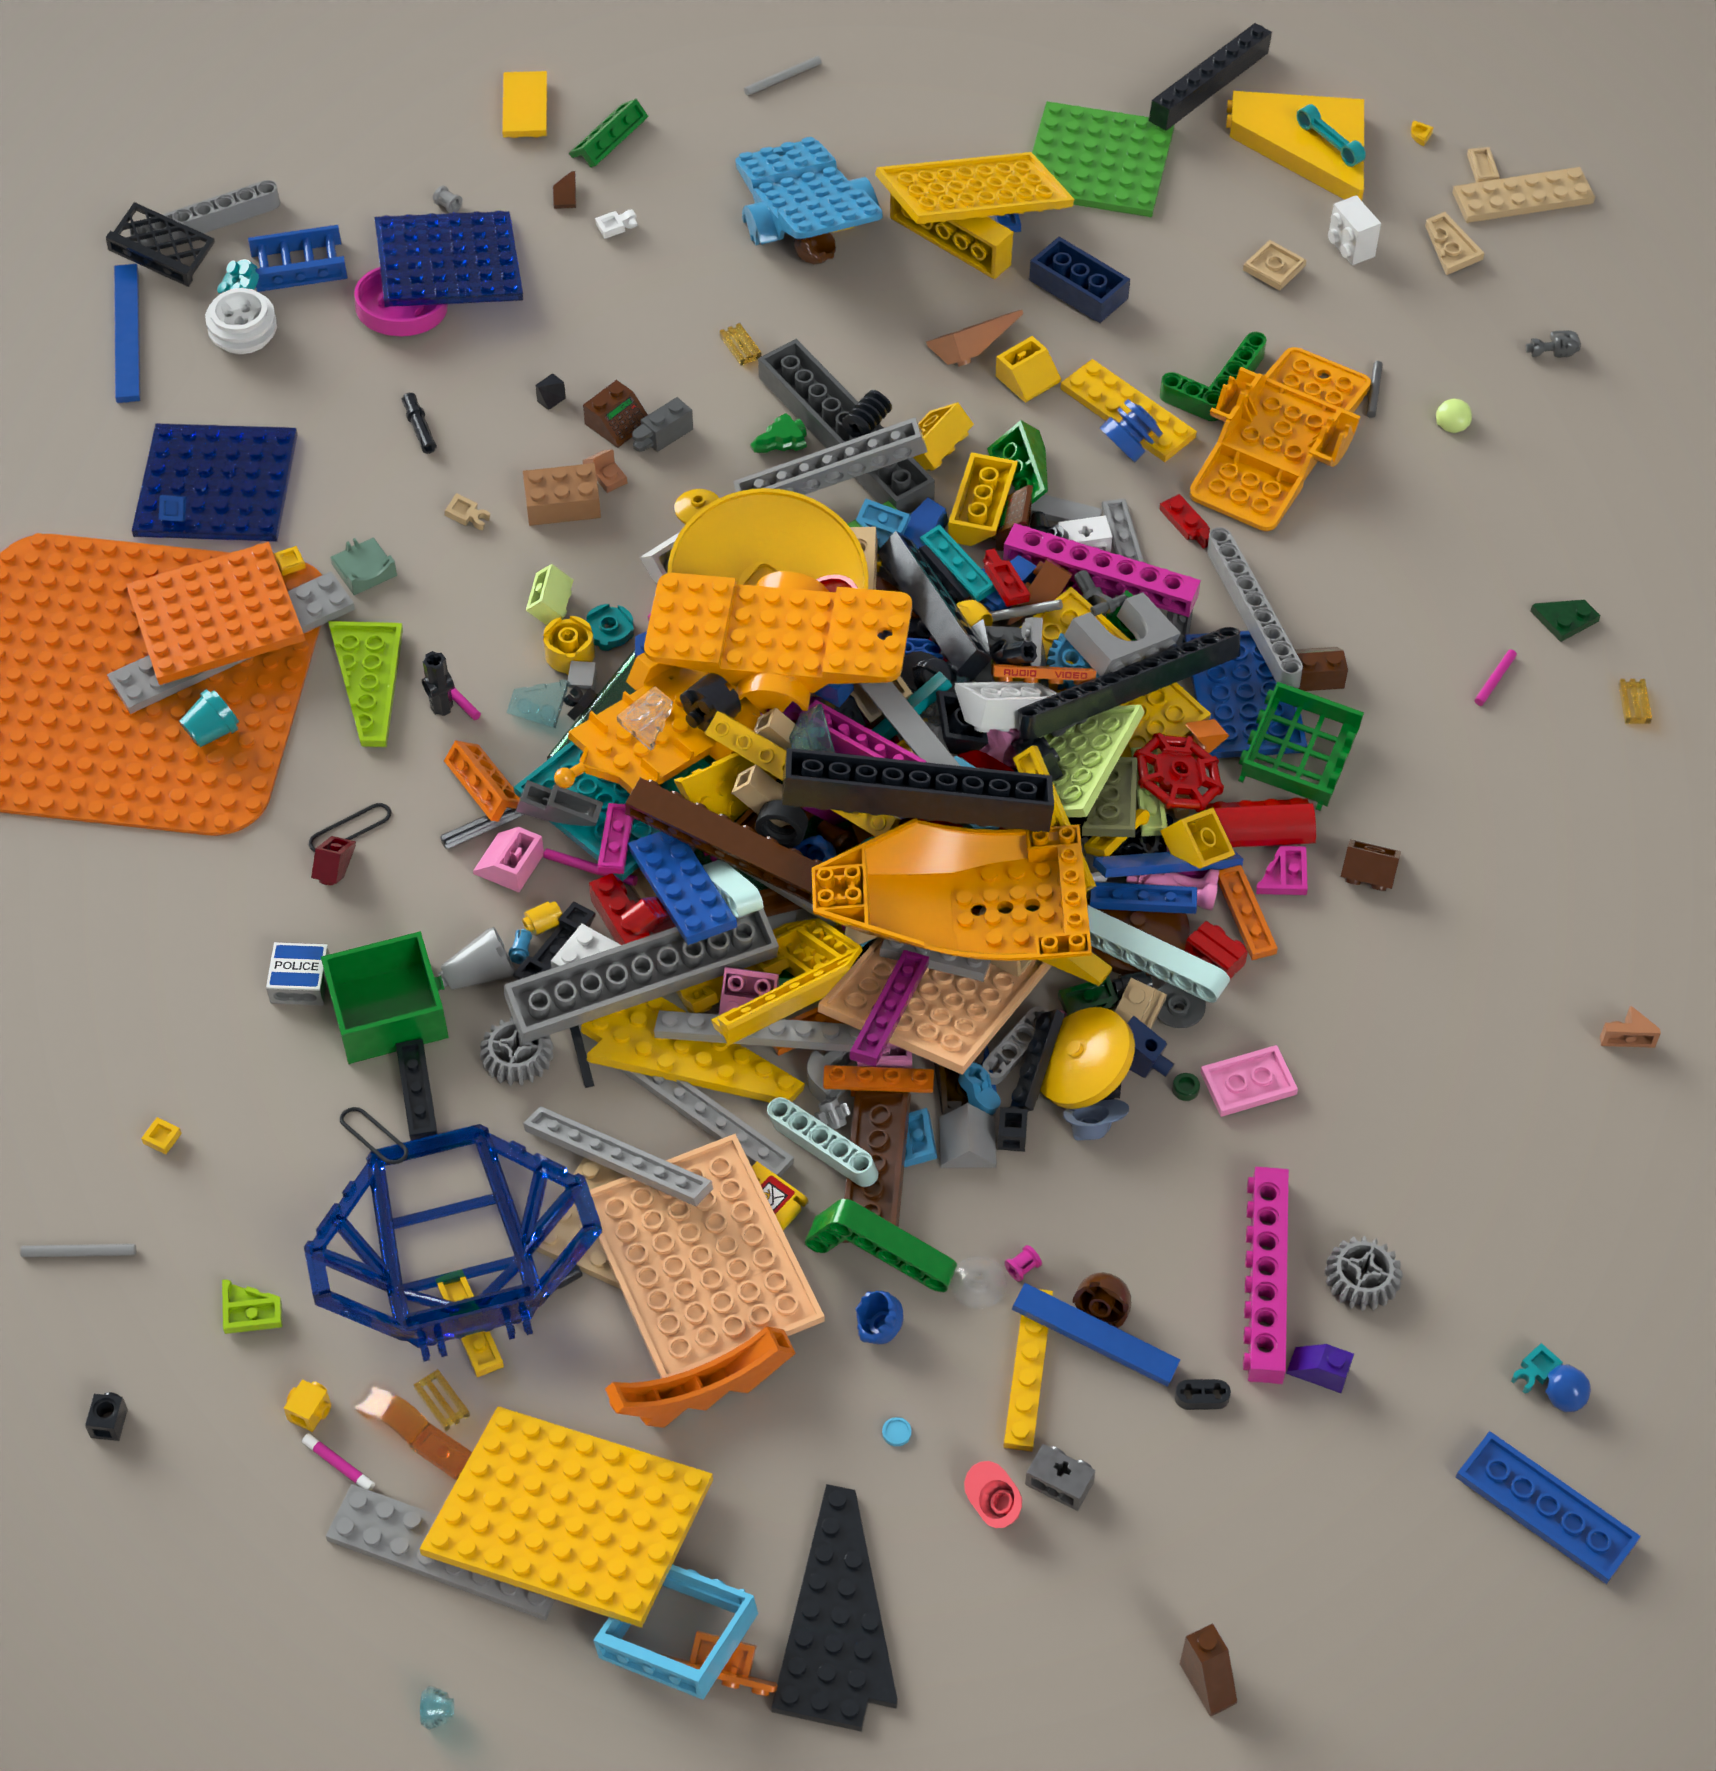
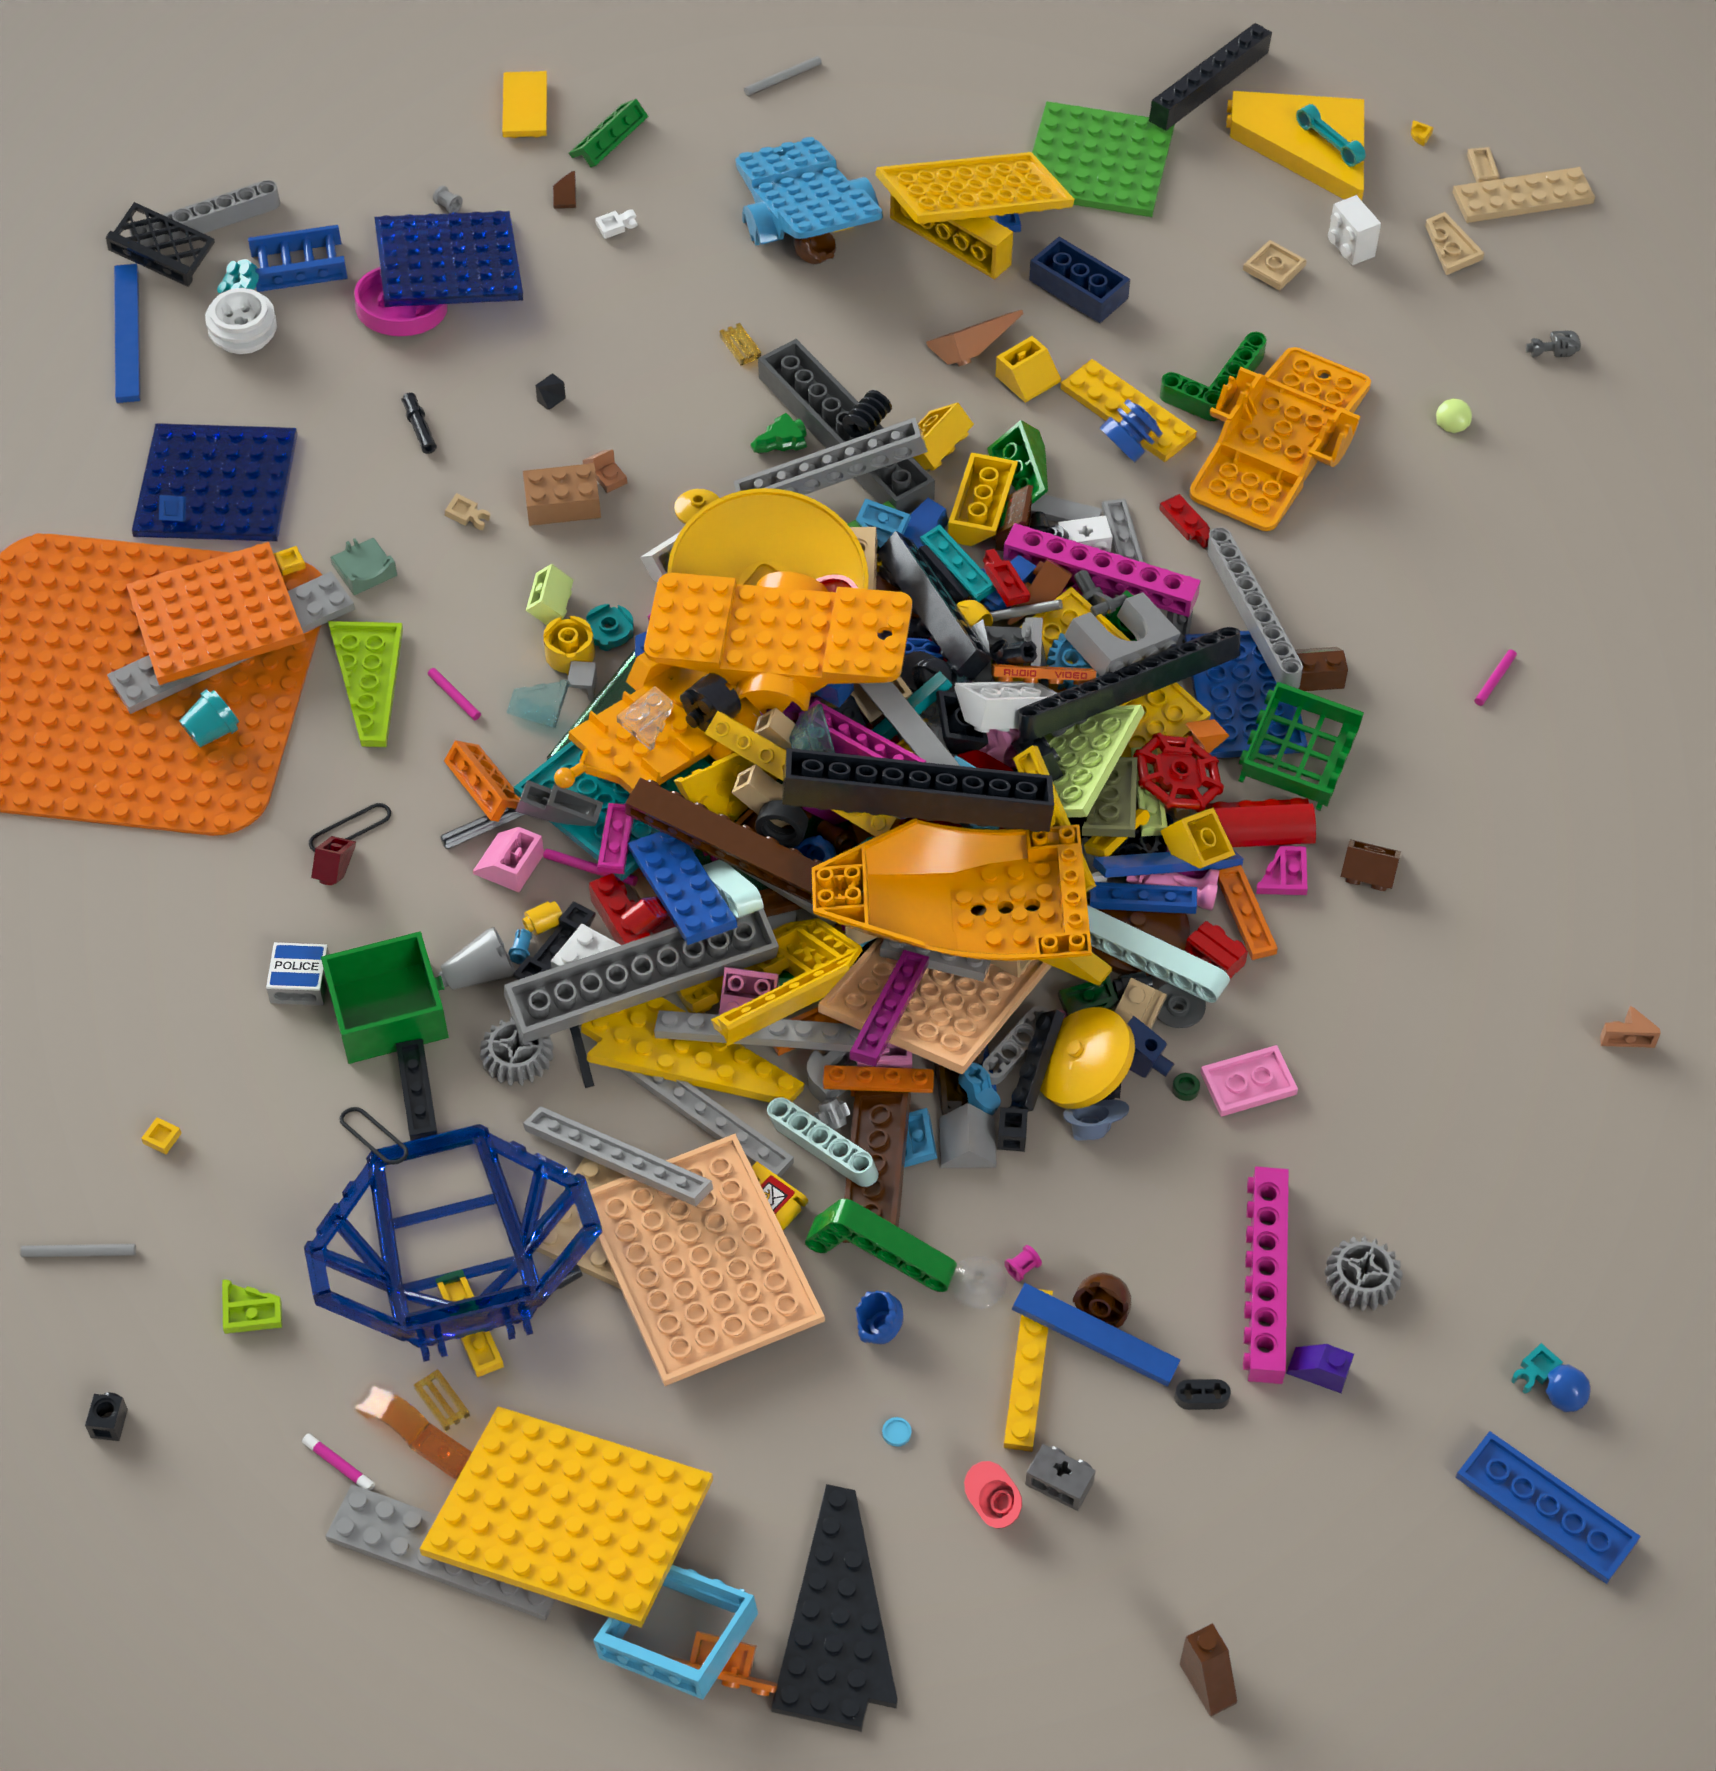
yellow brick [284,1379,331,1432] -> none
clear light blue cone [420,1686,454,1730] -> none
black piece [421,651,455,716] -> none
black tile [563,686,598,721] -> none
reddish brown slope [583,380,648,448] -> none
orange arch [605,1326,796,1428] -> none
dark grey hinge [632,397,693,452] -> none
dark grey bar [1366,361,1383,418] -> none
dark green wing [1530,599,1601,642] -> none
clear yellow tile [1618,679,1652,724] -> none

